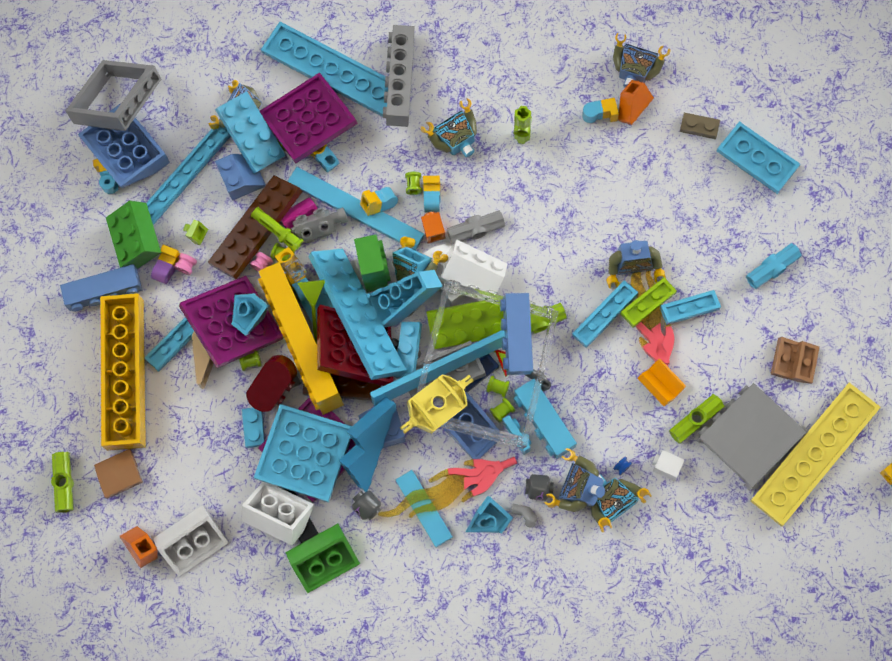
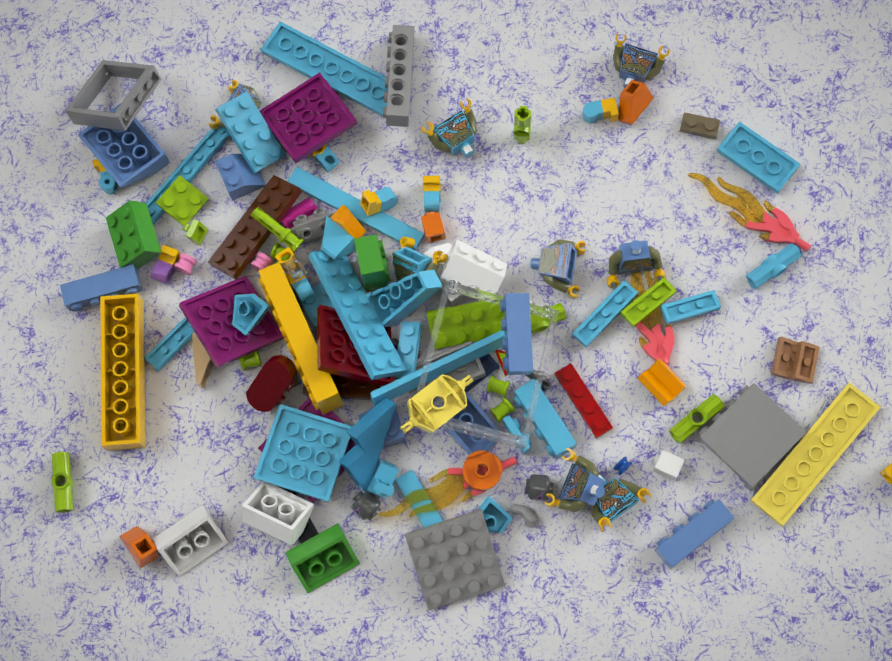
medium nougat slope [94,449,143,499] -> none
medium azure plate [242,408,265,448] -> none
lime piece [297,280,325,344] -> none
lime bush [405,171,422,195] -> none
light grey piece [447,210,505,244] -> none
none -> lime plate [156,175,209,227]
none -> medium azure slope [321,216,356,260]
none -> light orange panel [330,205,366,239]
none -> medium azure brick [368,458,399,499]
none -> light grey plate [405,509,505,610]
none -> orange plate [462,450,502,491]
none -> torso [530,239,586,299]
none -> red plate [554,363,613,439]
none -> medium blue brick [655,499,734,569]
none -> piece [688,173,811,252]

